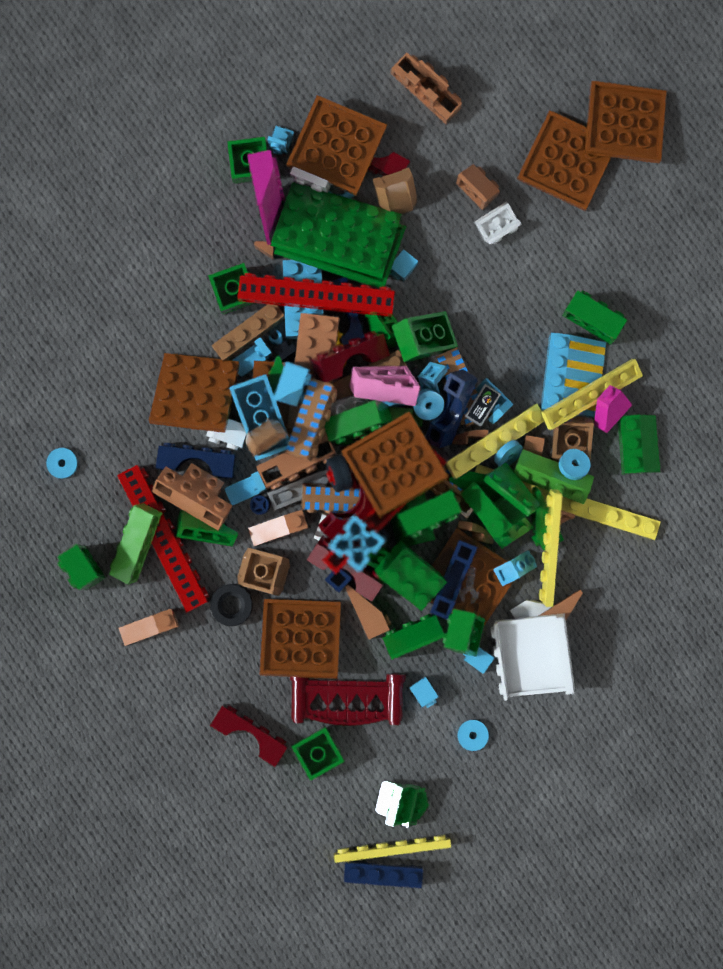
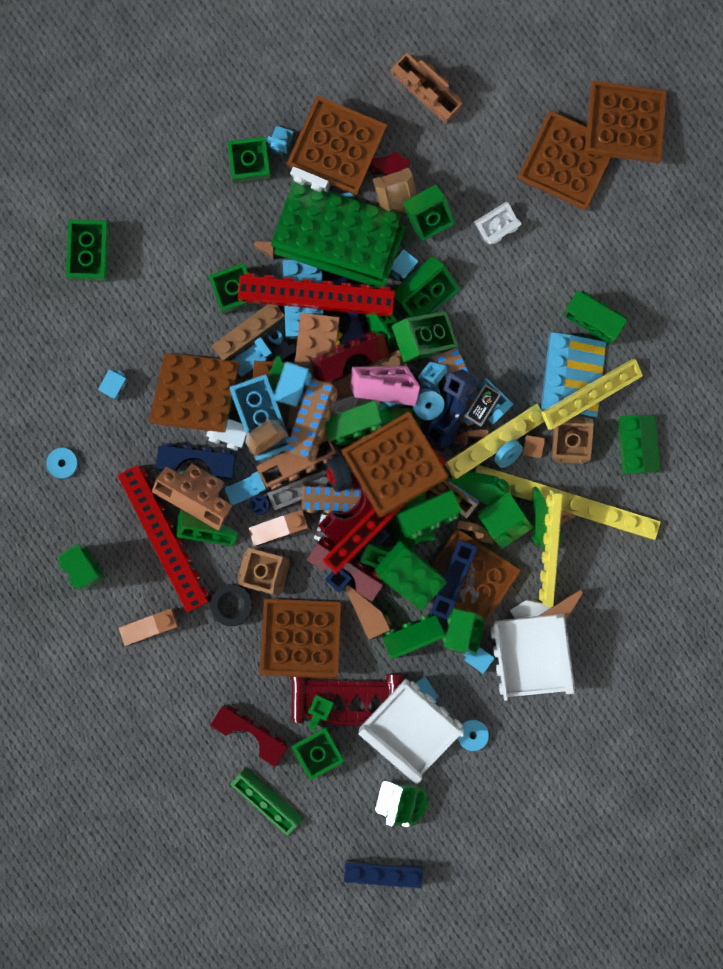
bright green brick [109,503,162,585] -> none
dark pink slope [248,150,285,245] -> none
medium azure brick [329,516,385,572] -> none
light yellow plate [334,835,451,863] -> none
nougat slope [456,164,500,210] -> none
green slope [460,481,513,538] -> none
green wing [483,462,541,517] -> none
medium azure bracket [493,550,537,586] -> none
bright green brick [514,449,594,504] -> none
medium azure piece [559,449,591,480] -> none
dark pink slope [594,385,632,433] -> none
none -> green brick [66,220,109,282]
none -> medium azure brick [98,369,128,400]
none -> green slope [230,767,303,836]
none -> green plate [308,694,334,731]
none -> white panel [359,679,464,784]
none -> green slope [393,256,460,318]
none -> green brick [402,184,455,242]

